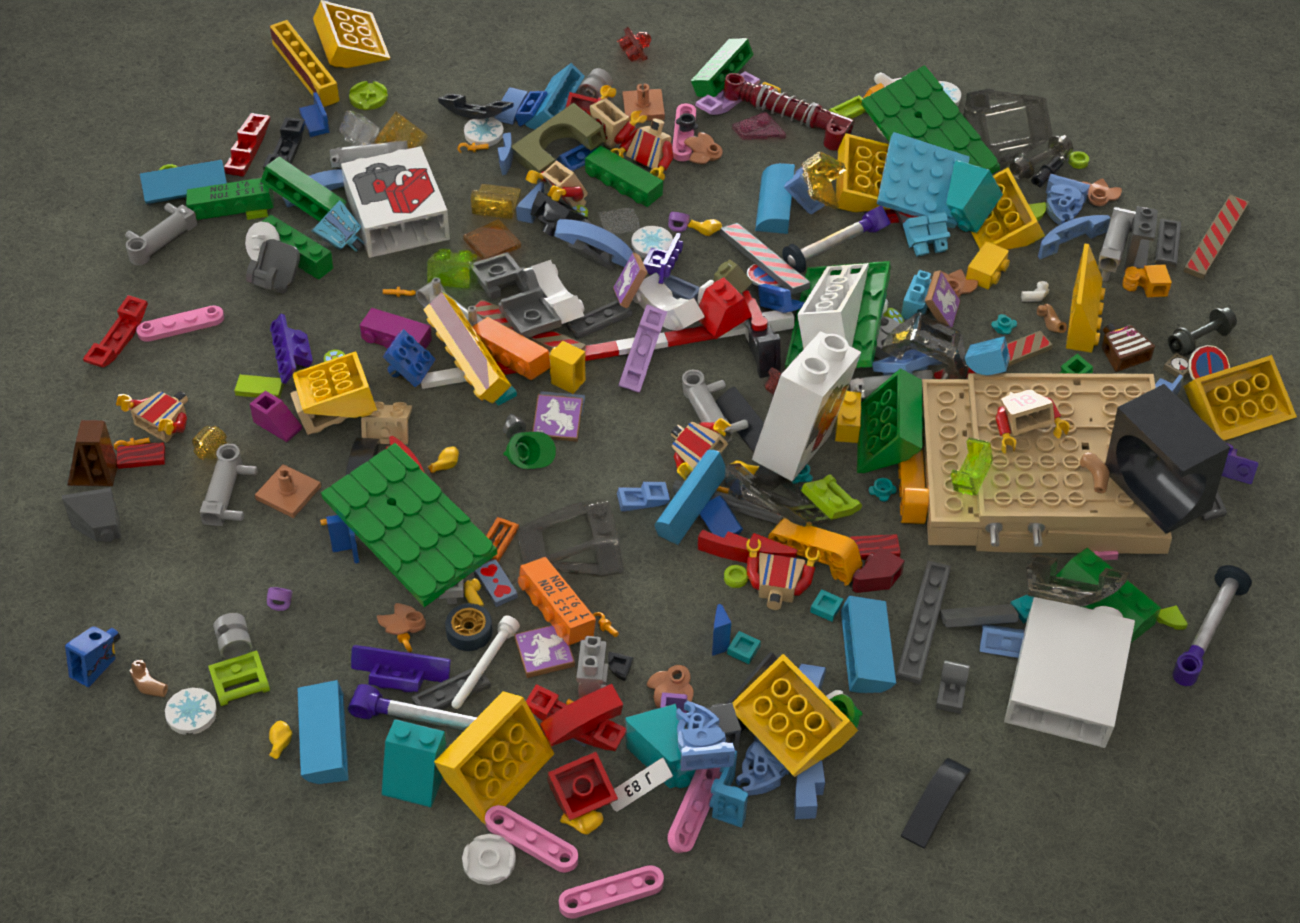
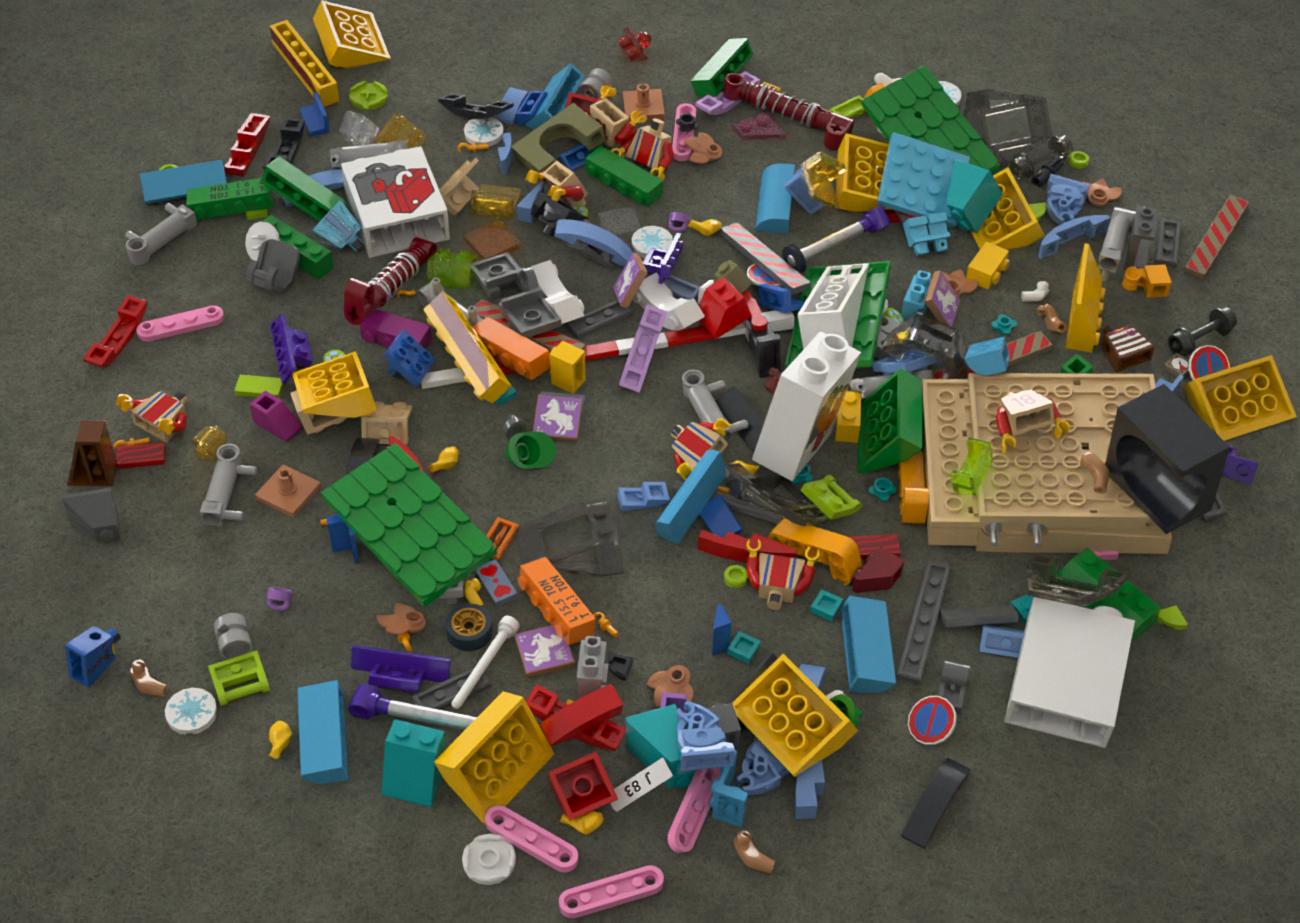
piece [1172,565,1252,686] -> none
none -> dark red piece [344,237,437,325]
none -> tan bracket [439,158,479,215]
none -> medium nougat arm [734,831,775,874]
none -> piece [908,696,957,745]

